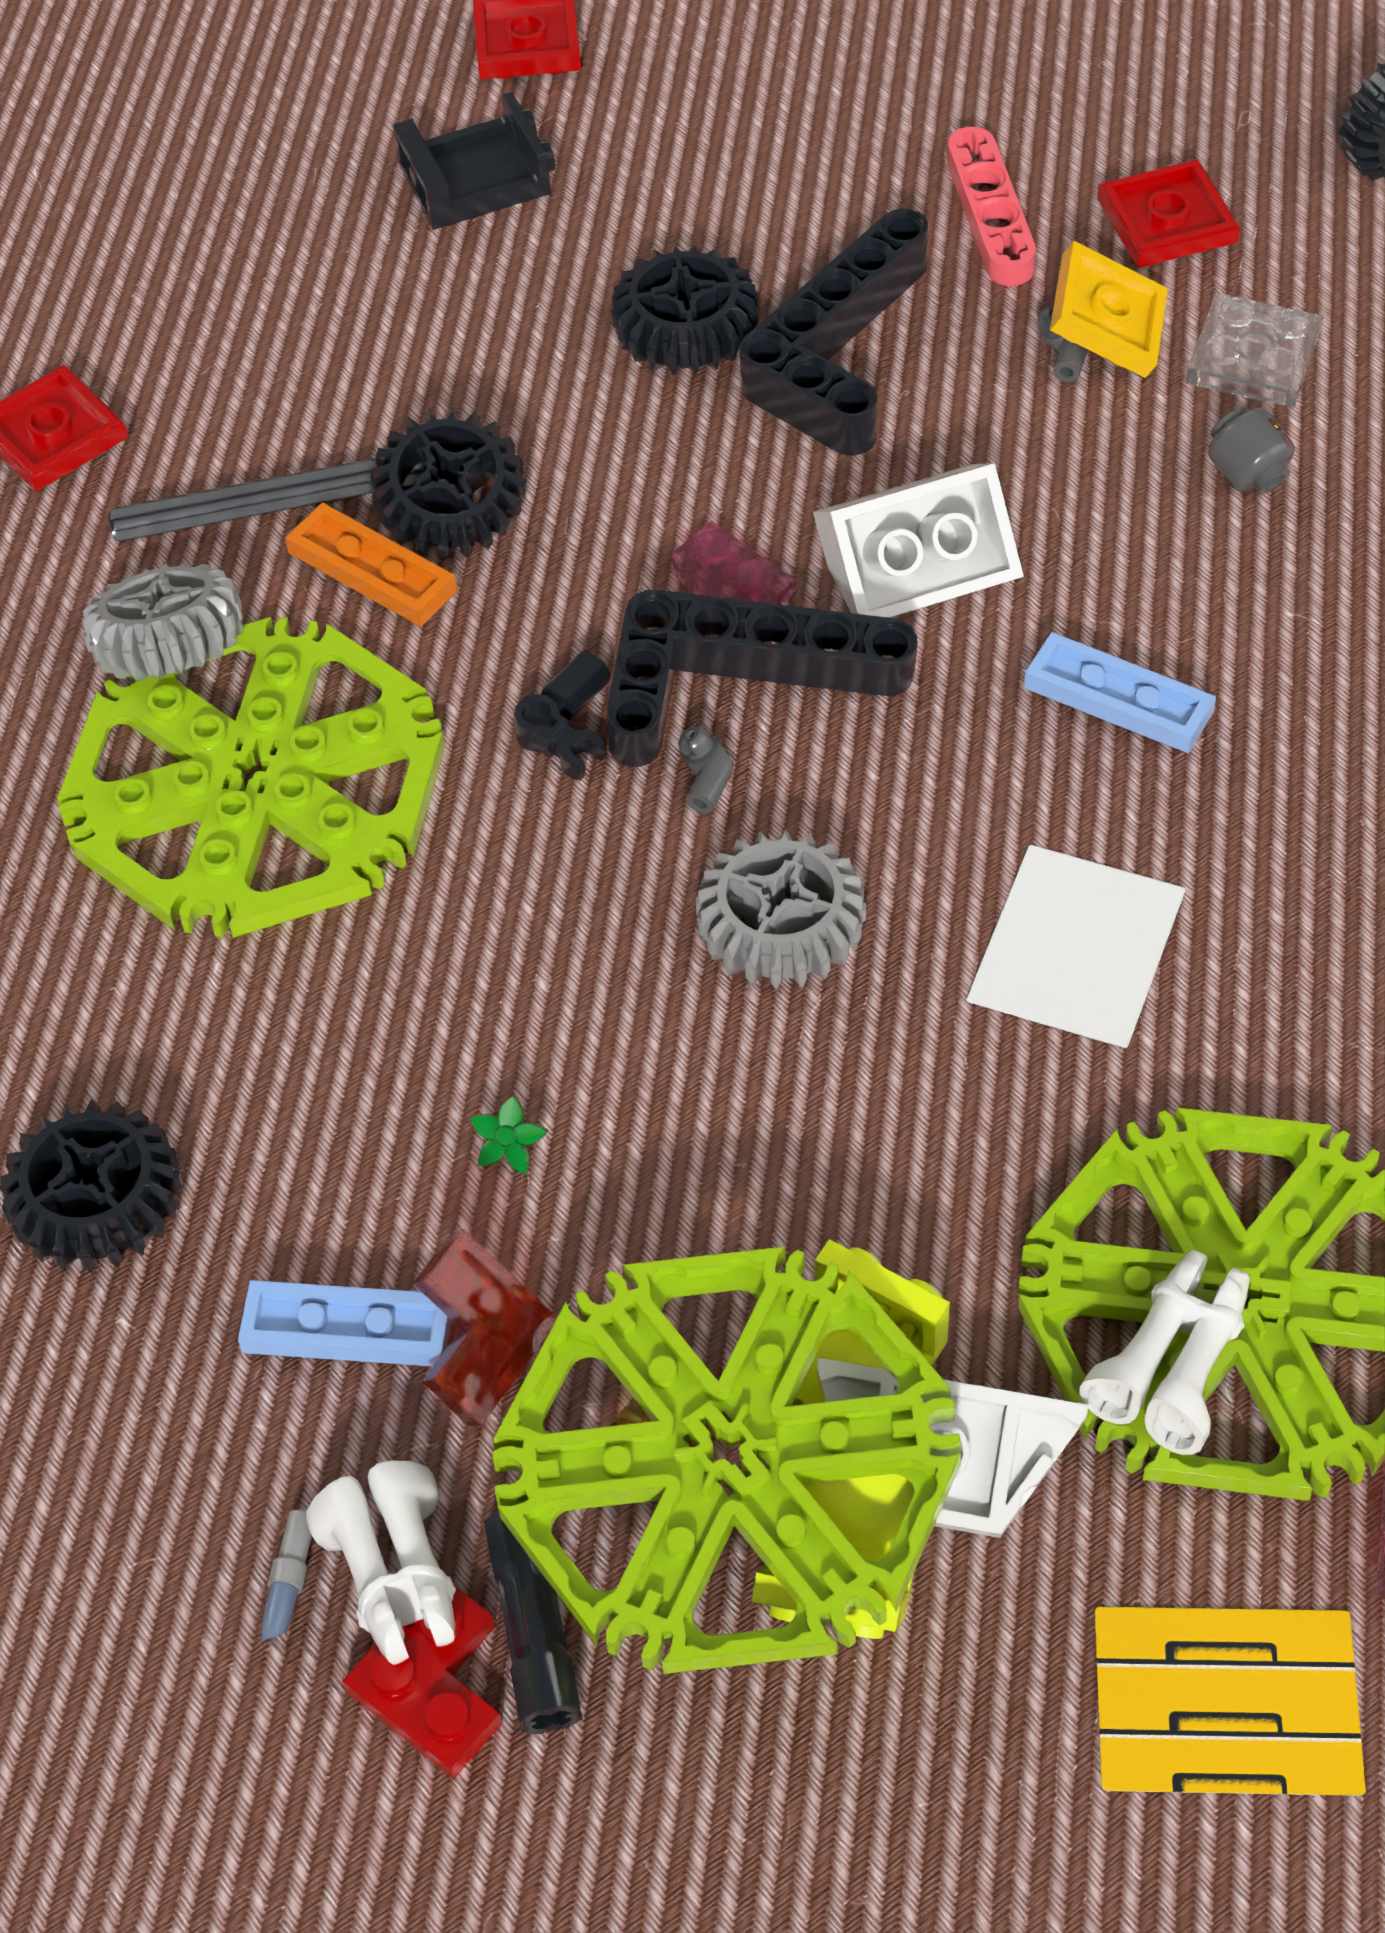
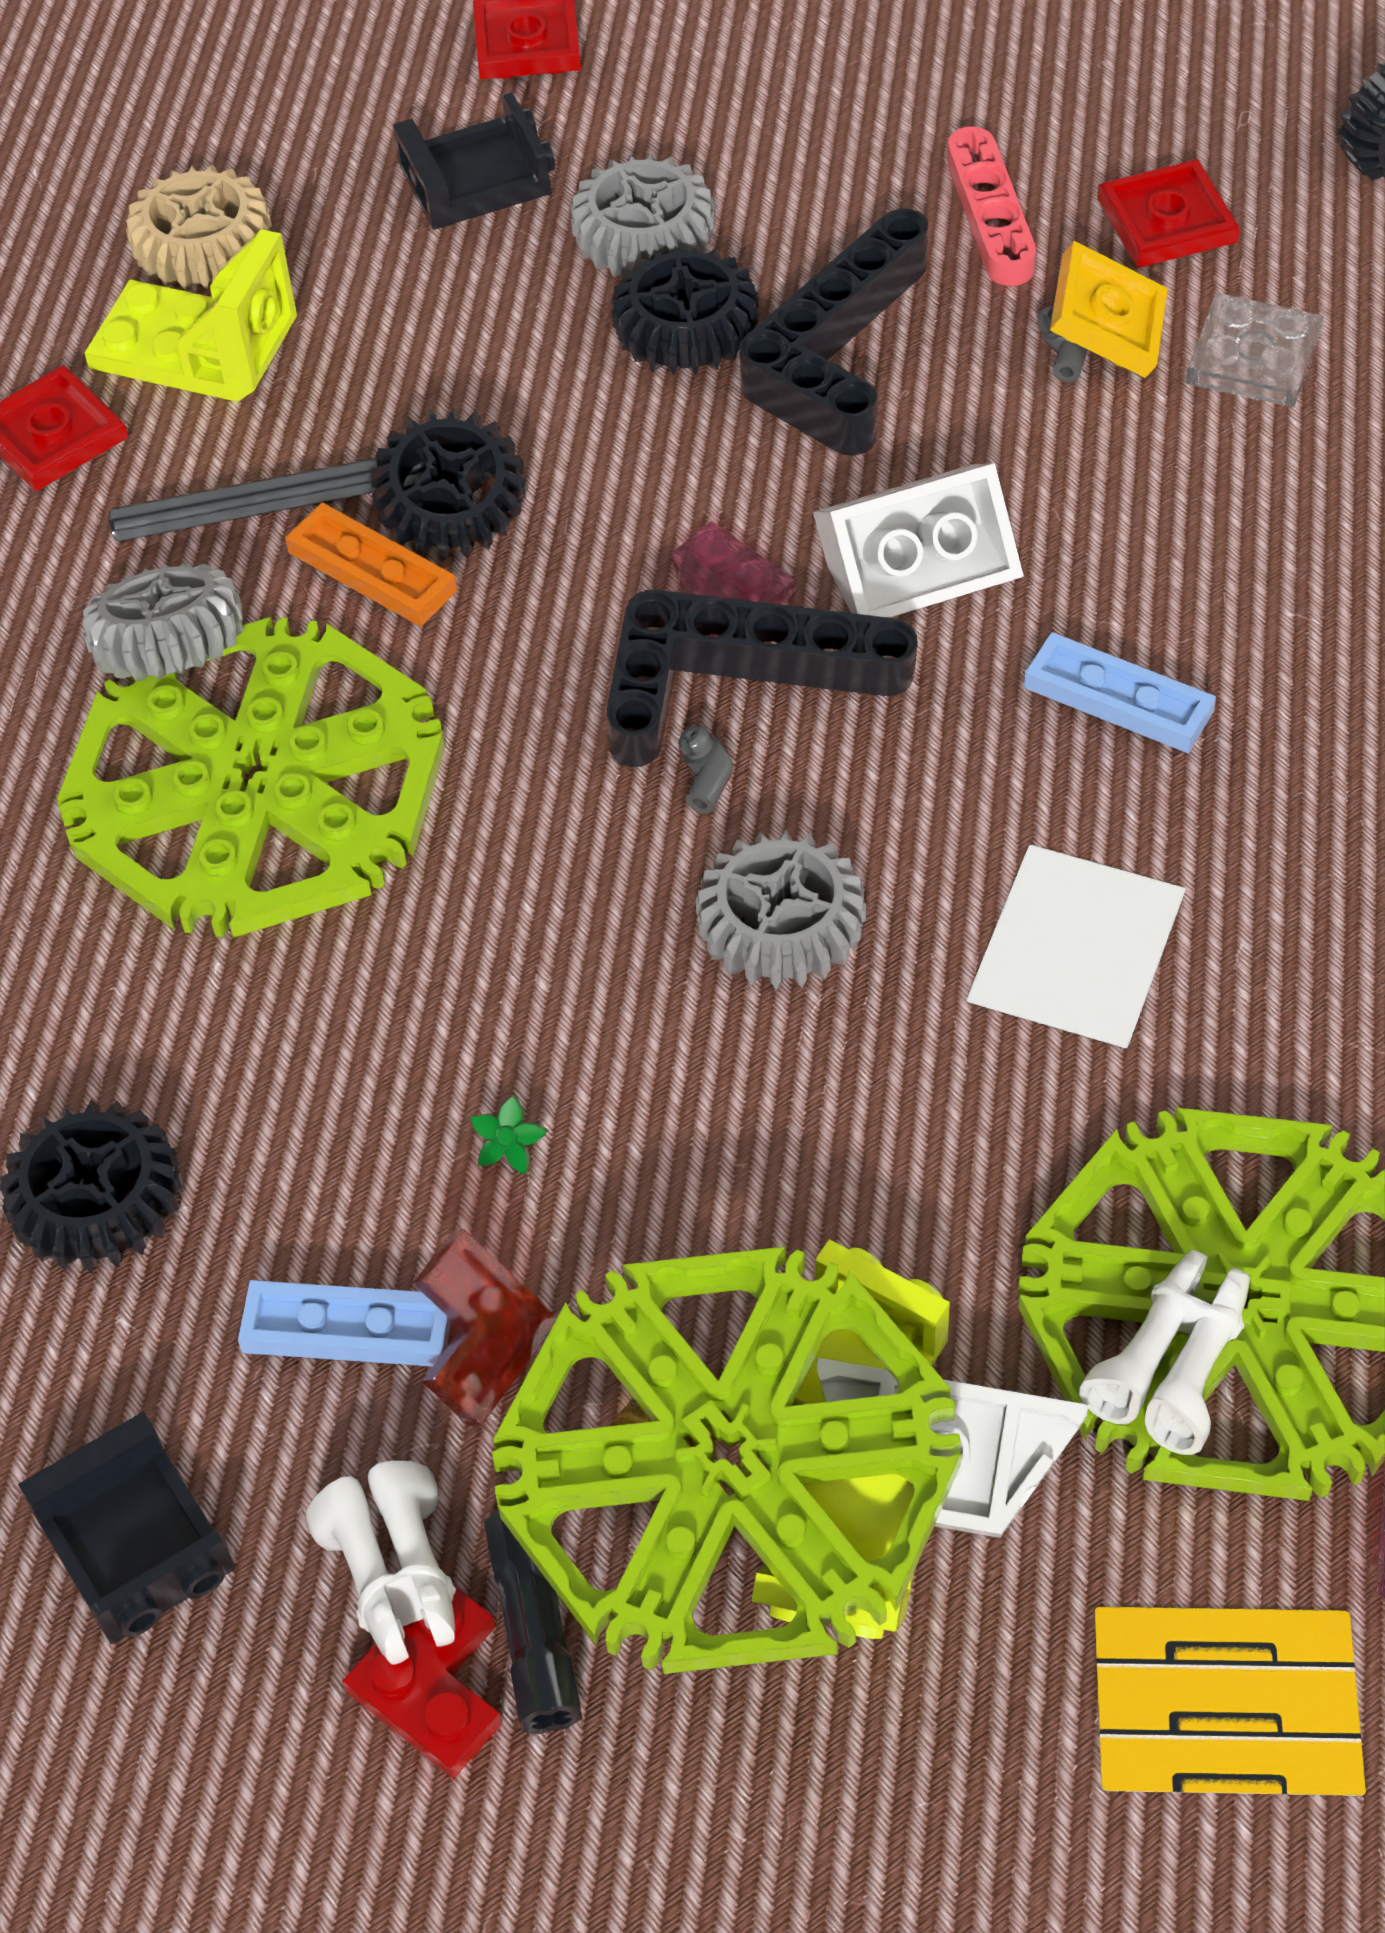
piece [262,1510,312,1641] -> none
black bar [514,649,611,781] -> none
dark grey head [1208,406,1295,494] -> none
none -> black panel [18,1411,235,1645]
none -> neon yellow bracket [85,229,297,402]
none -> tan gear [126,165,272,291]
none -> light grey gear [571,153,715,277]

